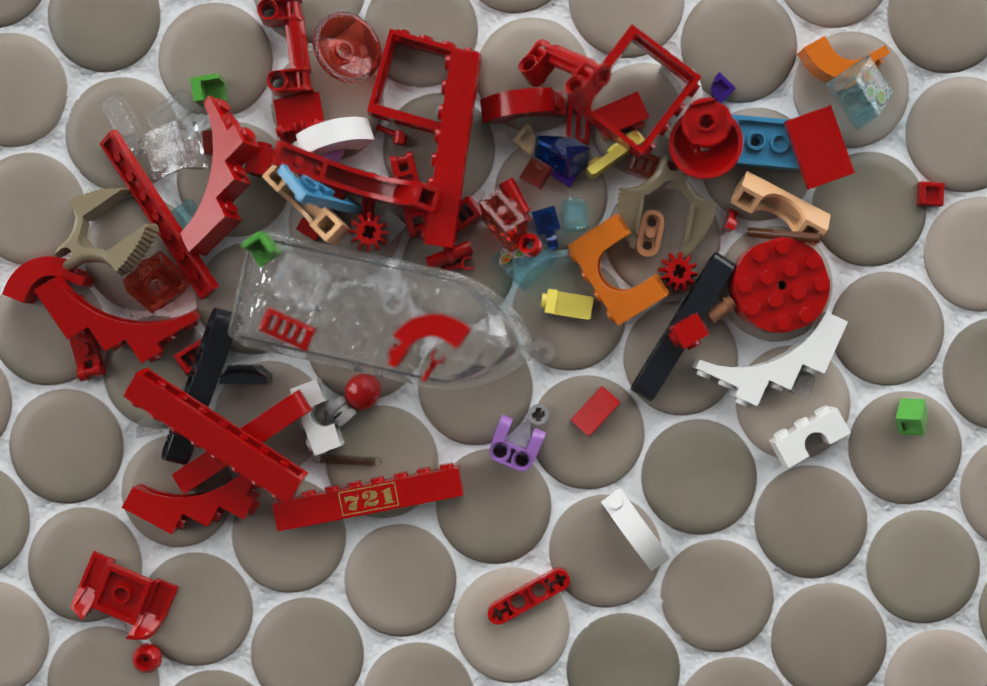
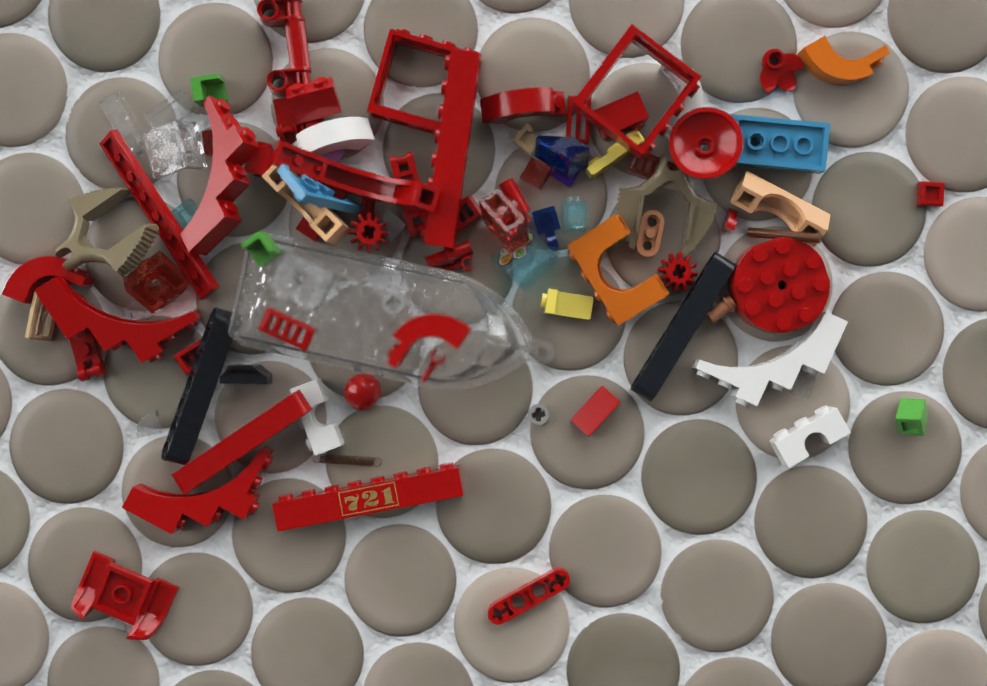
red brick [123,368,308,503] -> none
red plate [132,643,162,673] -> none
clear red dish [313,12,382,83] -> none
light grey wheel [324,395,357,428] -> none
red hand [376,124,407,146] -> none
medium lavender piece [489,414,546,471] -> none
red piece [518,39,611,108] -> none
red bush [518,233,543,258] -> none
white arch [601,488,671,571] -> none
red brick [668,313,709,350] -> none
red plate [681,97,732,148] -> none
dark purple tile [711,72,736,103] -> none
red tile [783,105,855,190] -> none
clear light blue slope [826,55,893,130] -> none
none -> tan tile [25,292,55,341]
none -> red brick [286,77,342,125]
none -> red plate [759,49,804,93]

